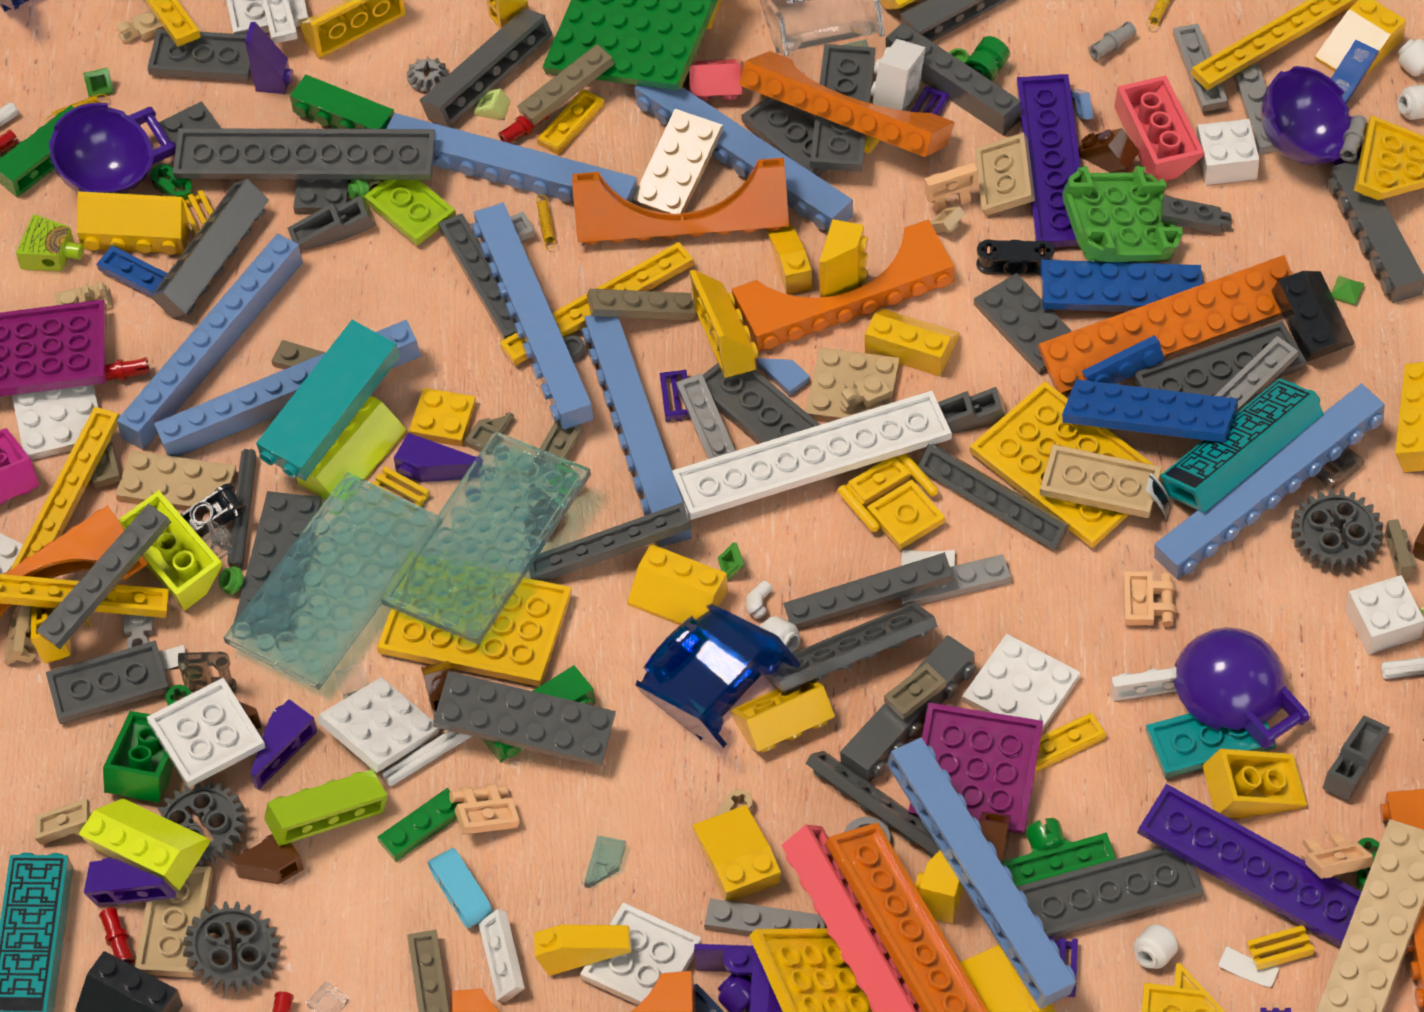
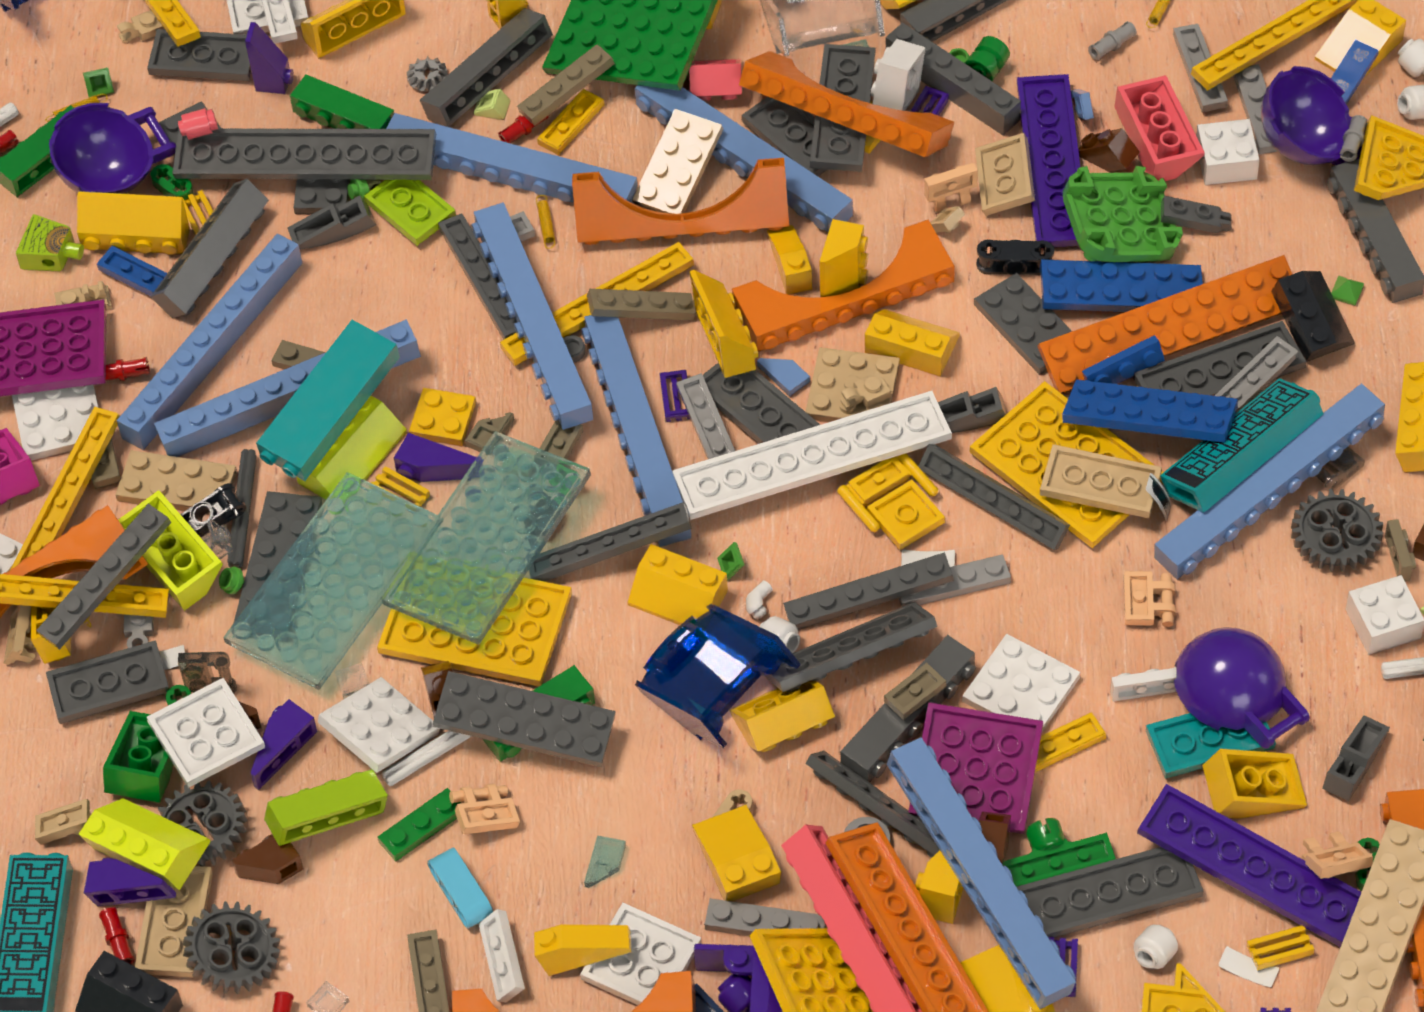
none -> coral brick [178,108,218,140]

